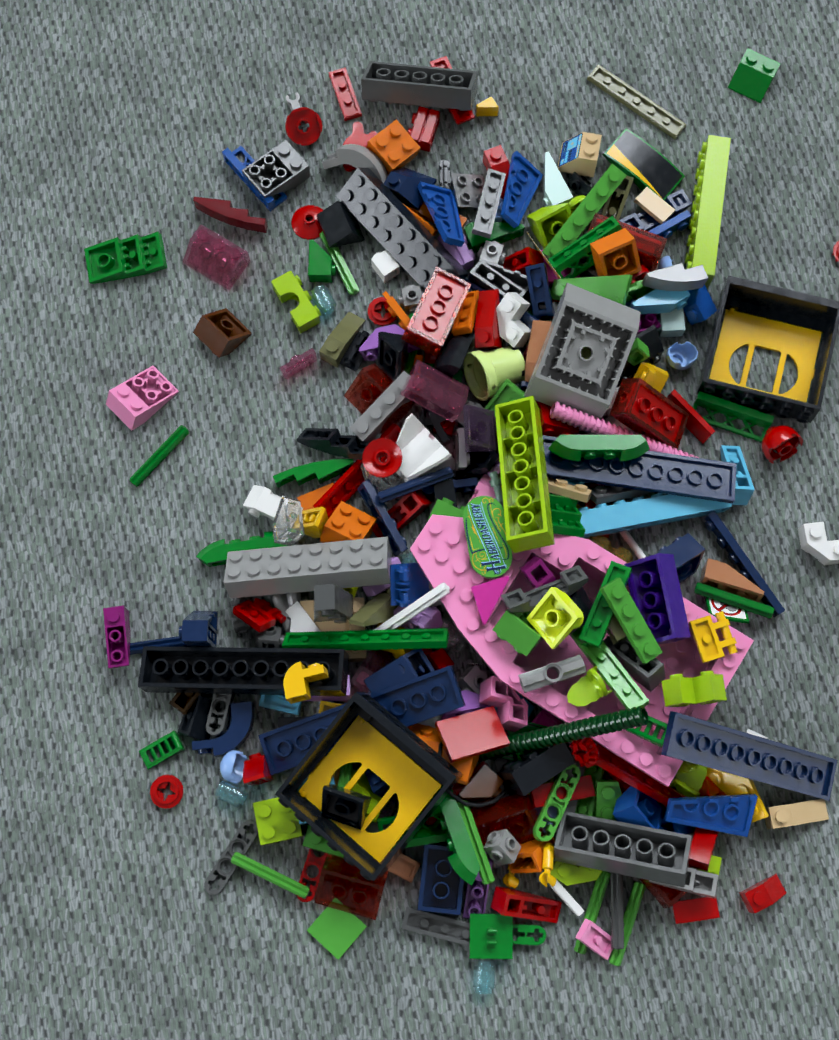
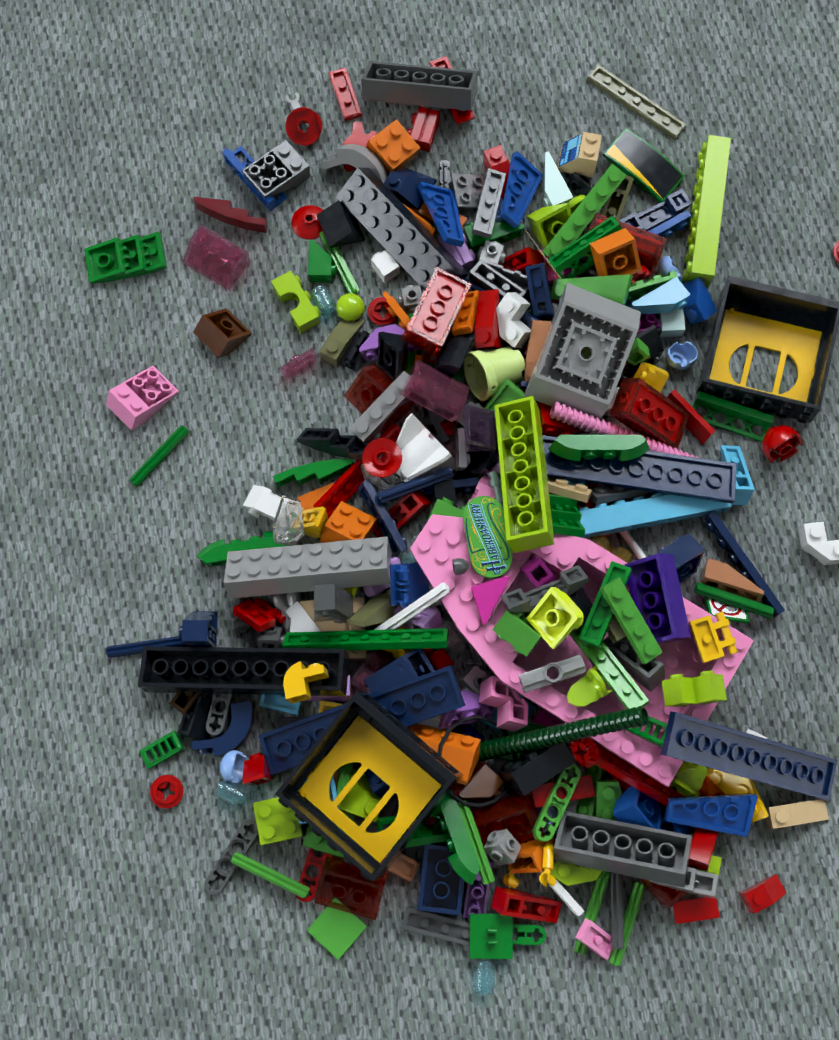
magenta slope [103,605,130,669] -> none
black slope [321,784,372,830] -> none
tile [435,706,510,763] -> none
yellow slope [475,97,499,117] -> none
tile [634,187,675,224] -> none
slope [641,263,708,291] -> none
green slope [728,48,781,103] -> none
none -> lime hair [336,293,365,321]
none -> dark grey hinge [452,558,468,576]

